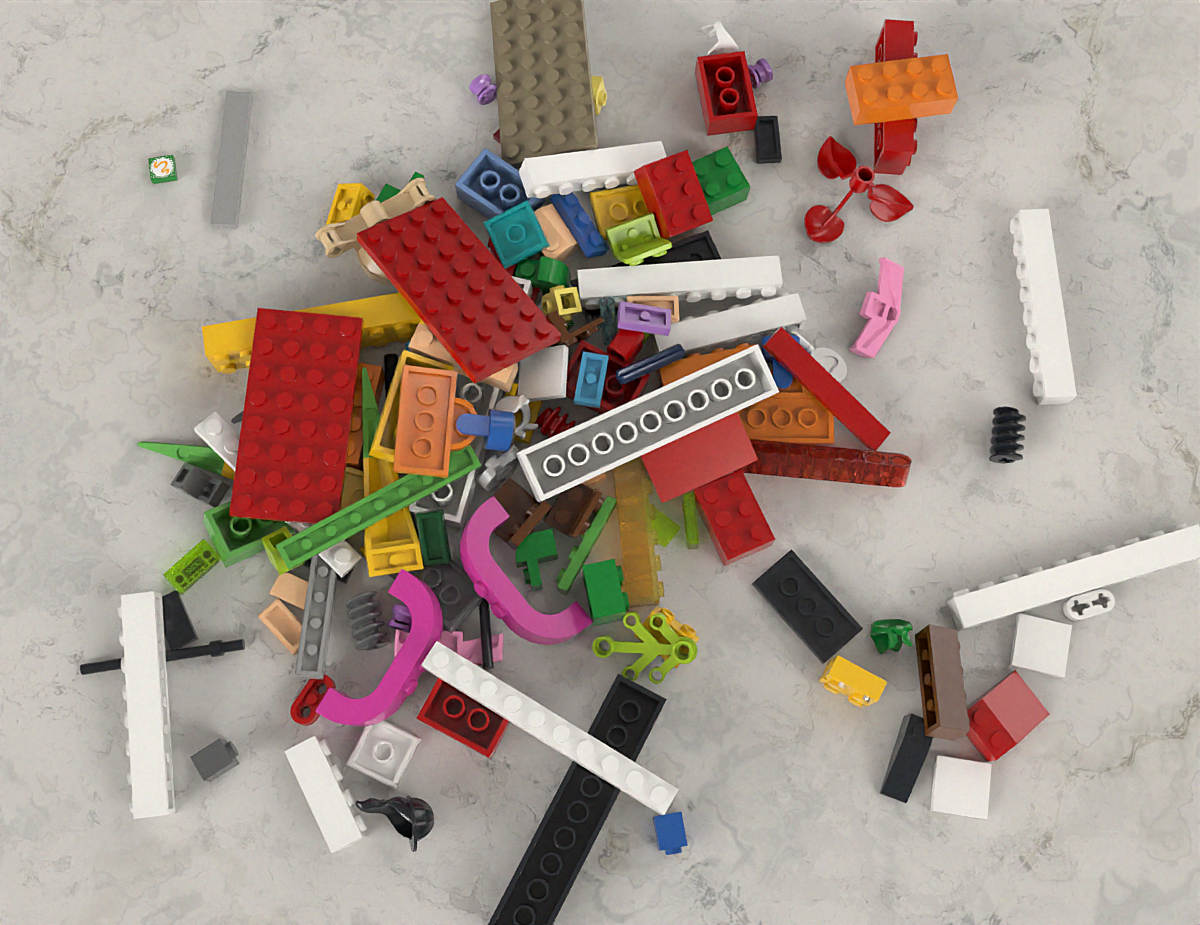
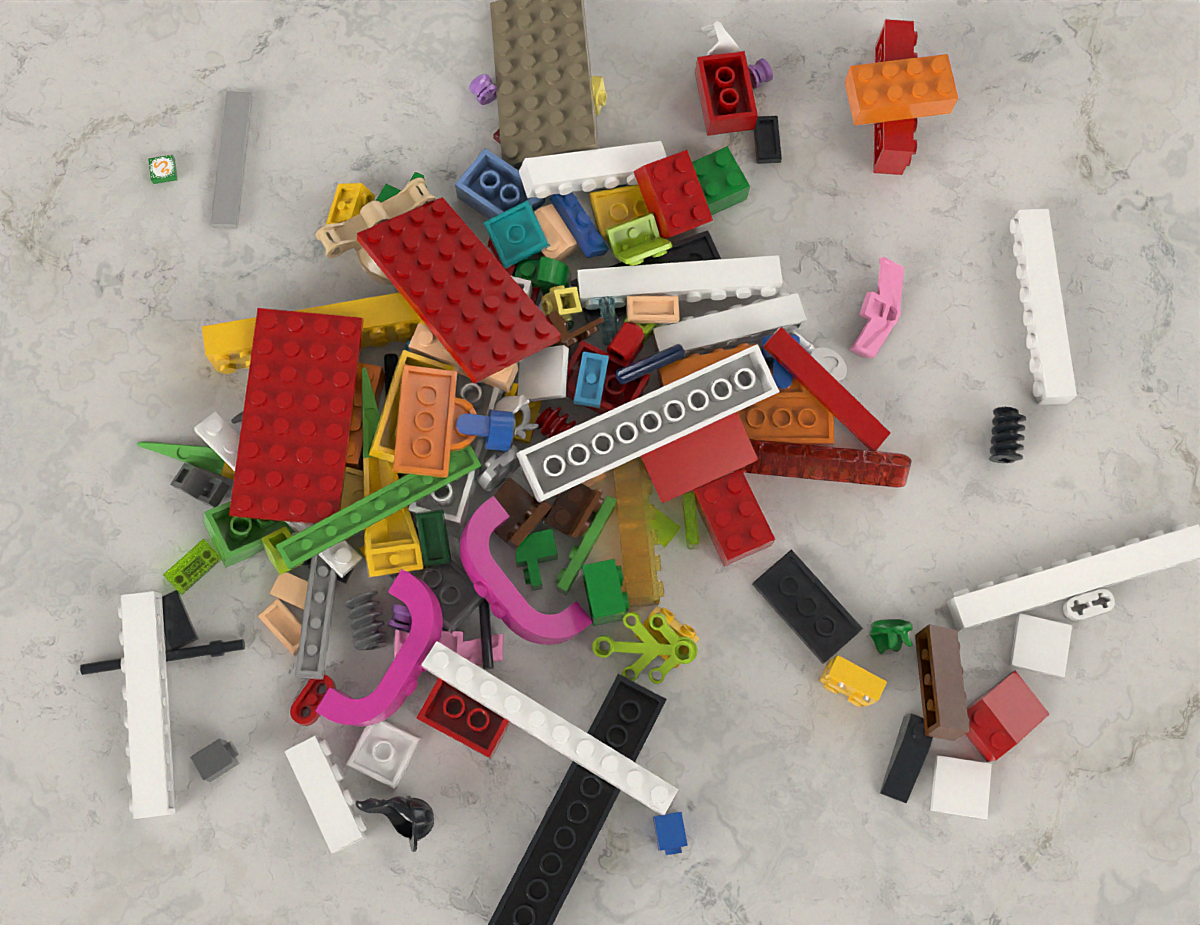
medium lavender plate [617,301,671,336] -> none
red plant [804,136,914,243] -> none

